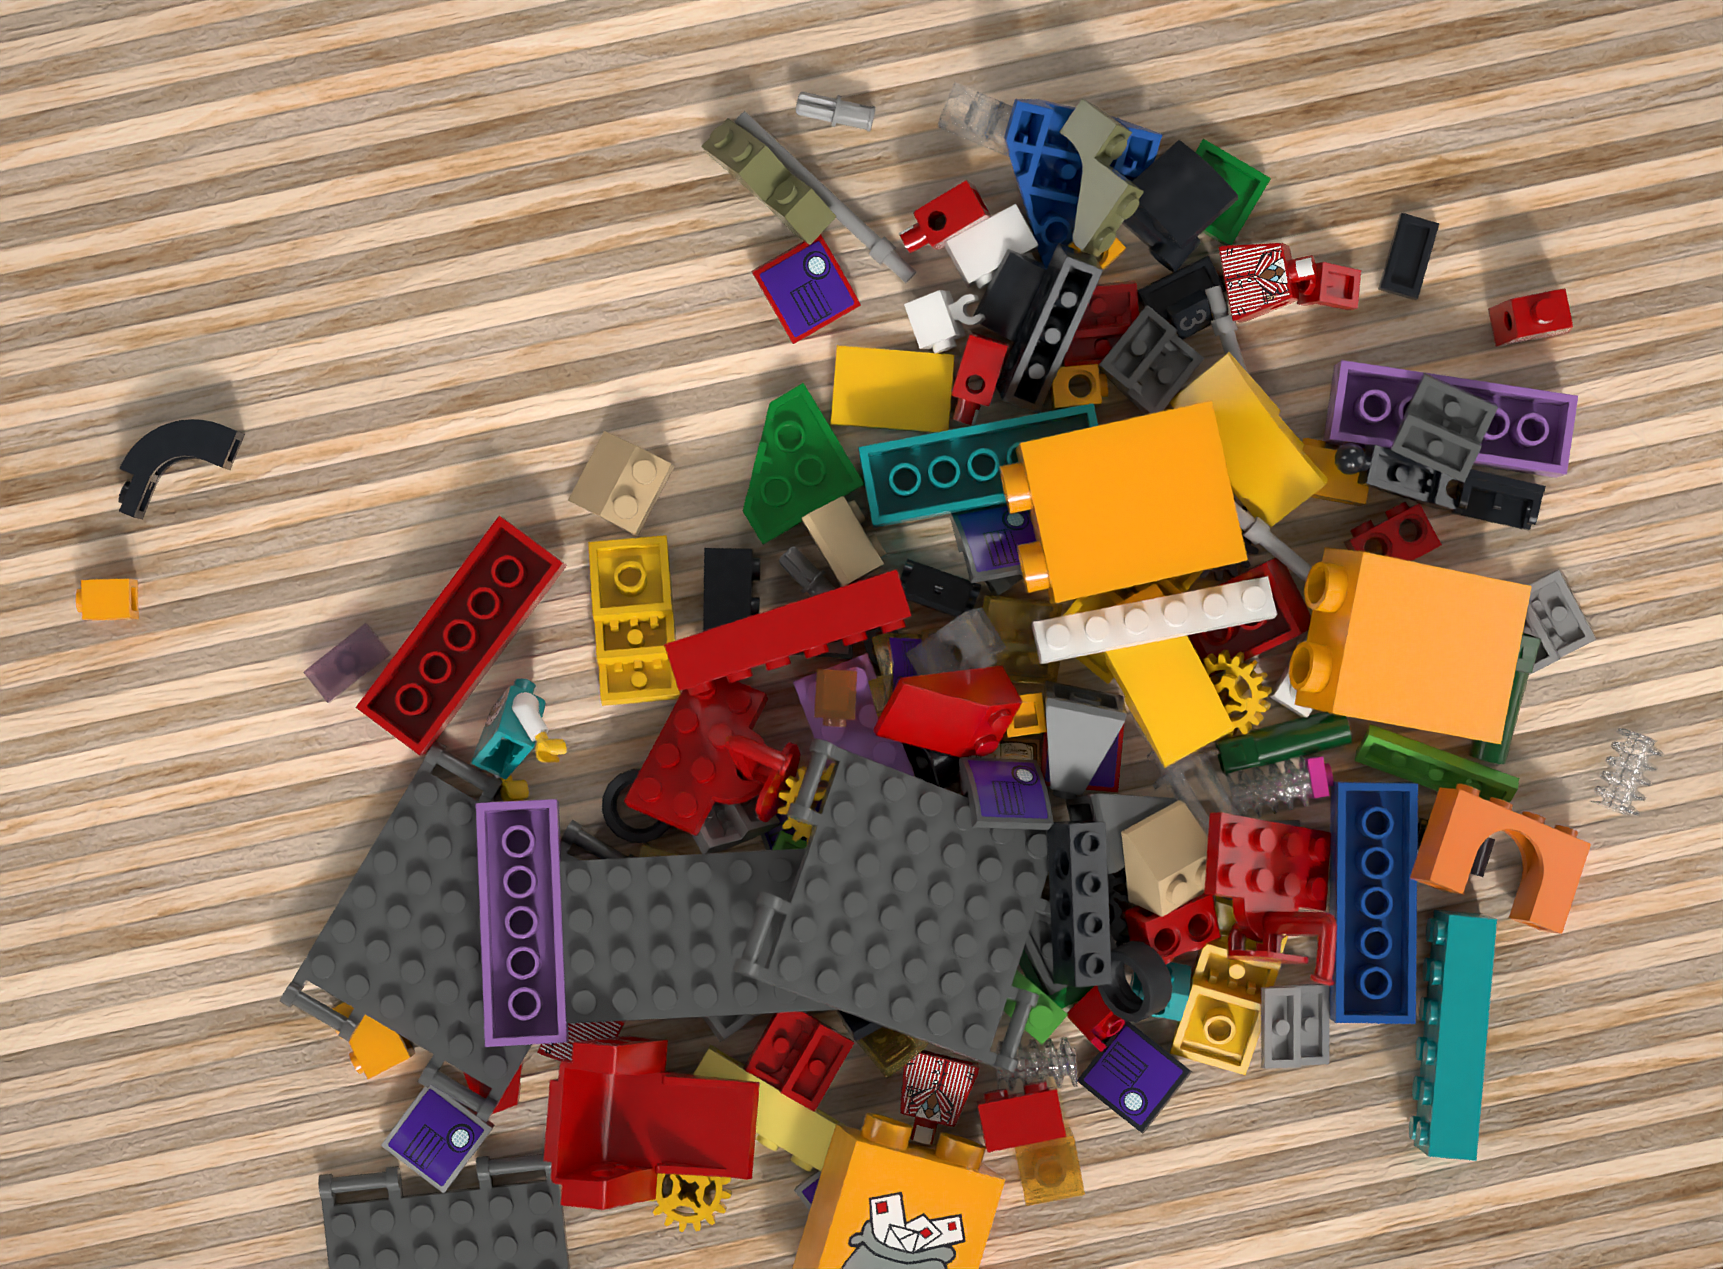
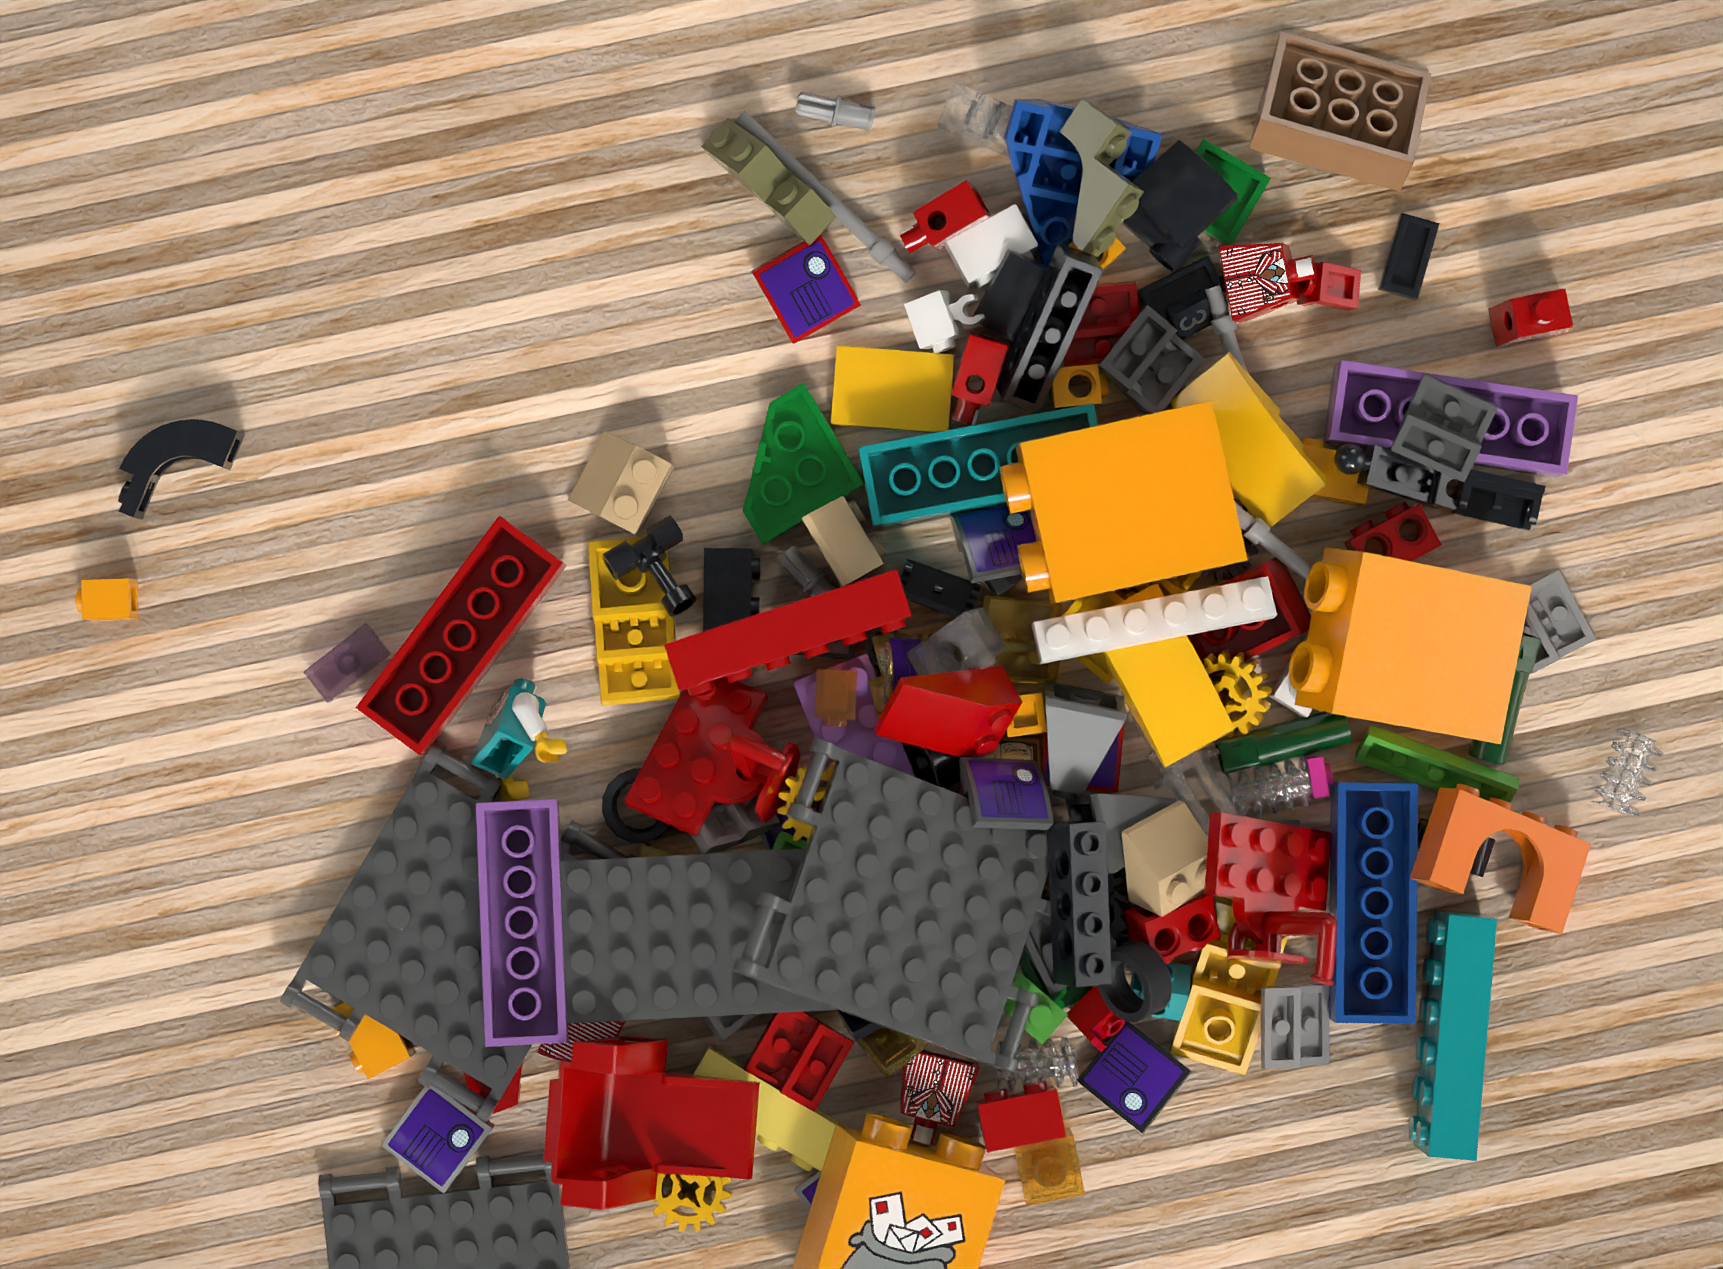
none -> black bar [602,515,696,617]
none -> medium nougat slope [1249,31,1432,191]

